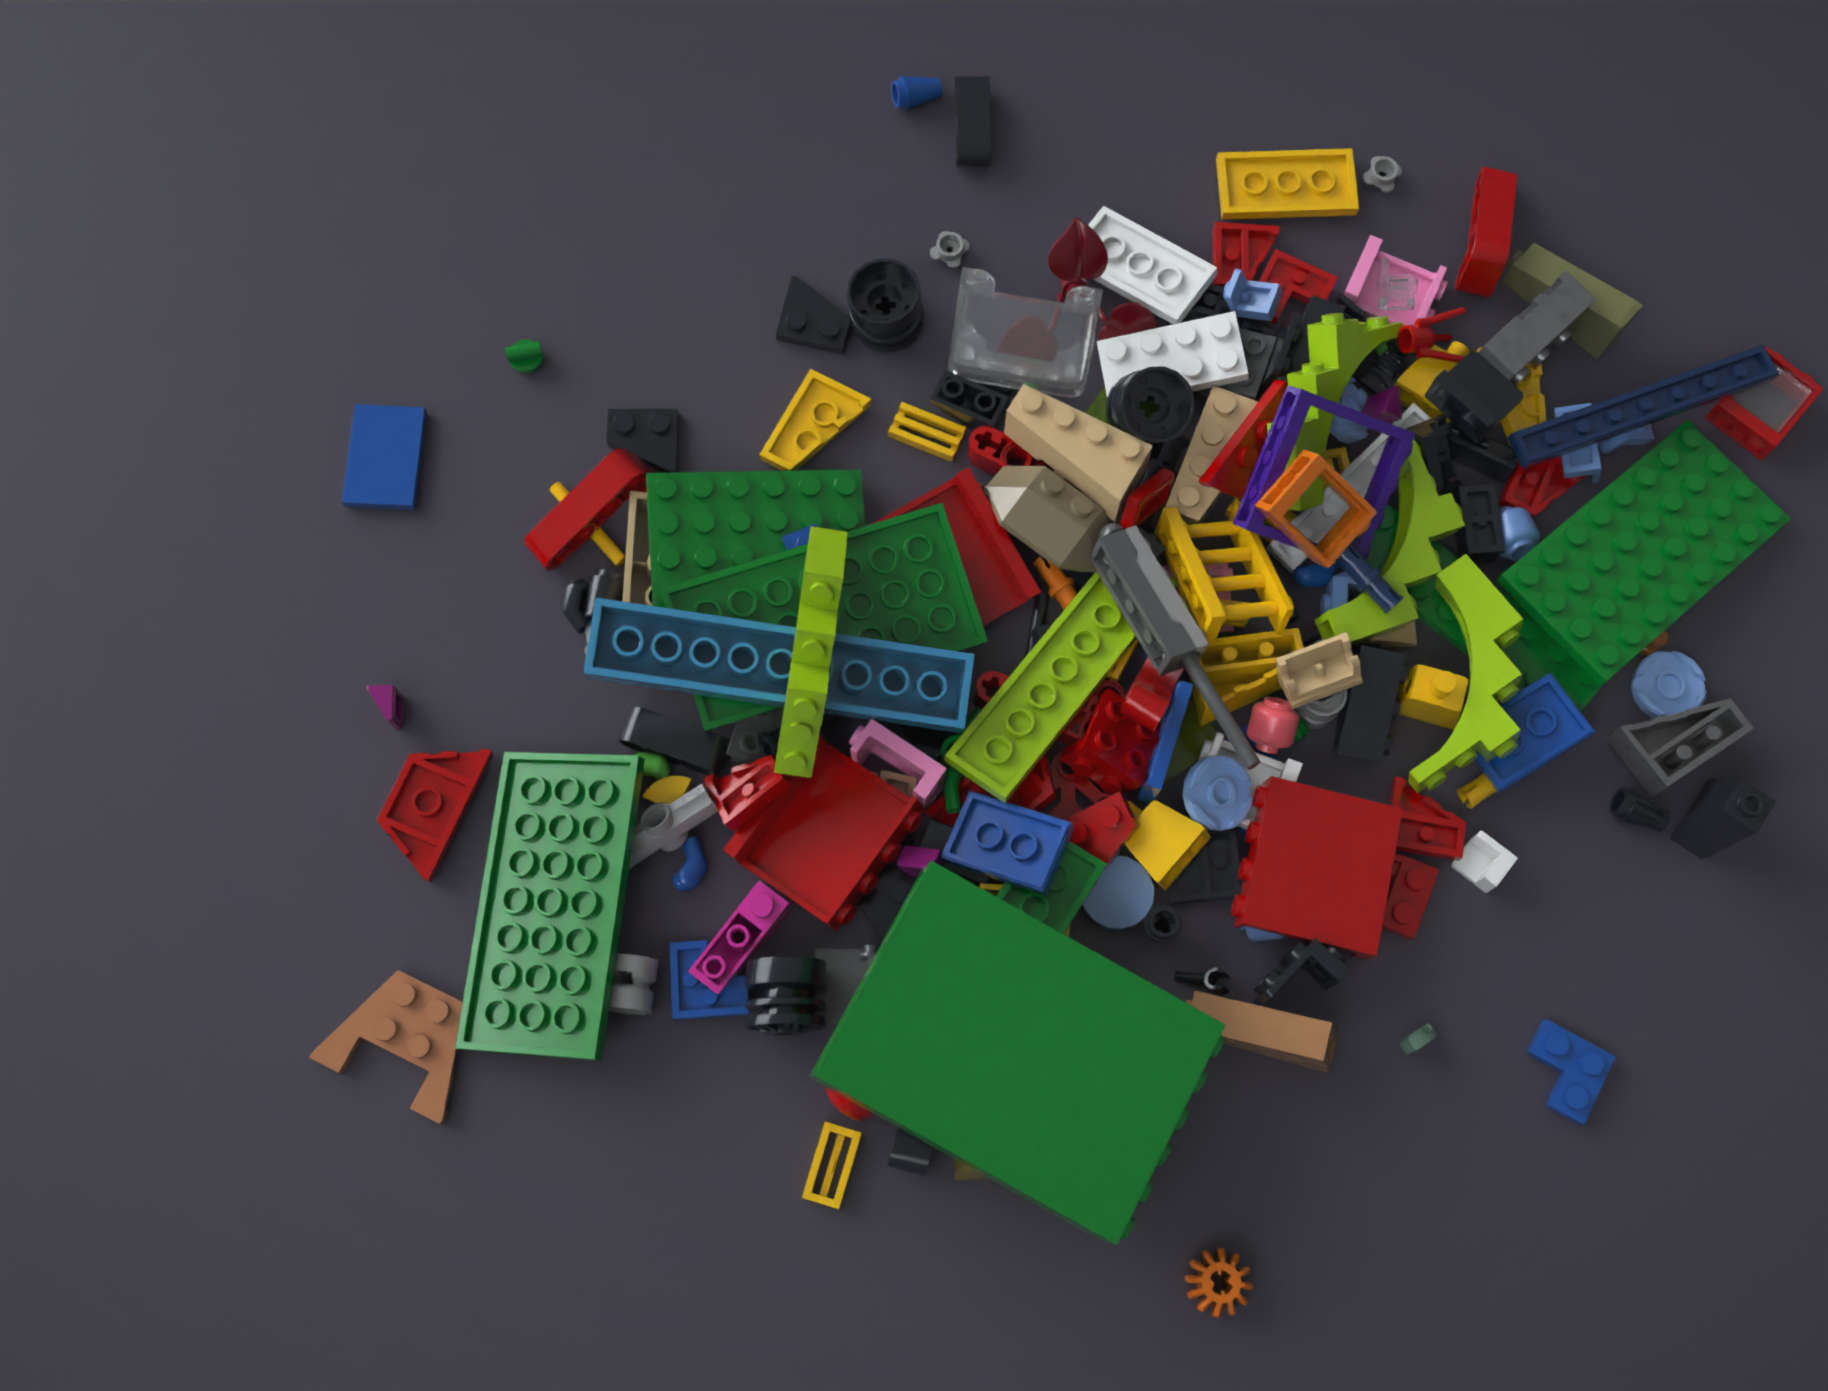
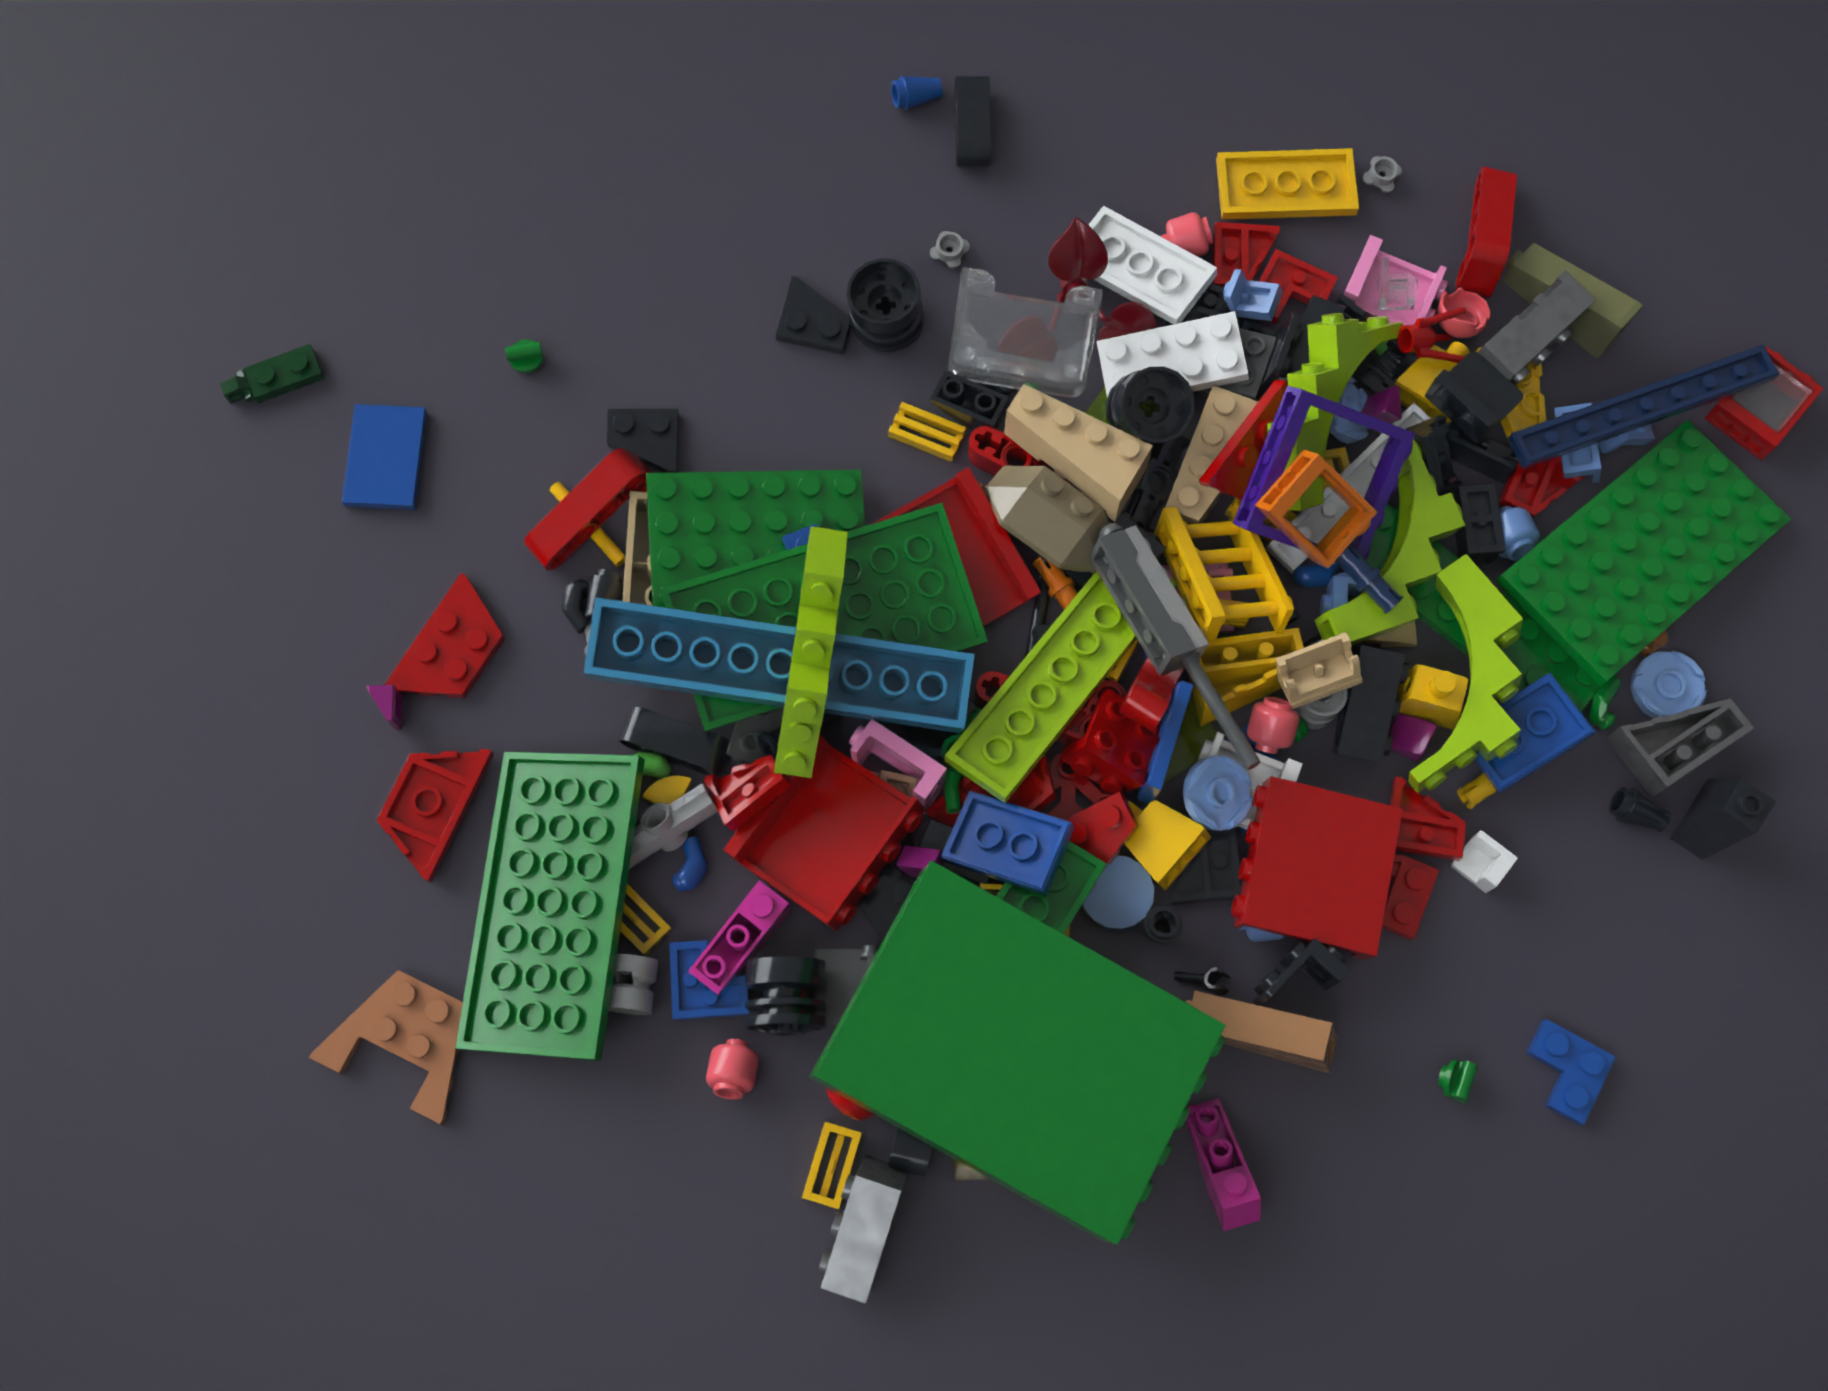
yellow wing [759,369,872,471] -> none
red tile [1120,468,1175,529] -> none
orange gear [1184,1248,1253,1318] -> none
sand green tile [1399,1023,1439,1055] -> none
none -> dark green hinge [219,344,324,404]
none -> red wing [384,573,505,699]
none -> yellow tile [620,884,672,957]
none -> coral head [706,1039,759,1100]
none -> flat silver wedge [818,1155,908,1304]
none -> coral head [1161,212,1214,257]
none -> dark pink slope [1185,1098,1261,1232]
none -> magenta slope [1388,713,1437,762]
none -> coral hair [1436,288,1491,339]
none -> green plate [1438,1059,1478,1103]
none -> green arm [1588,676,1621,730]

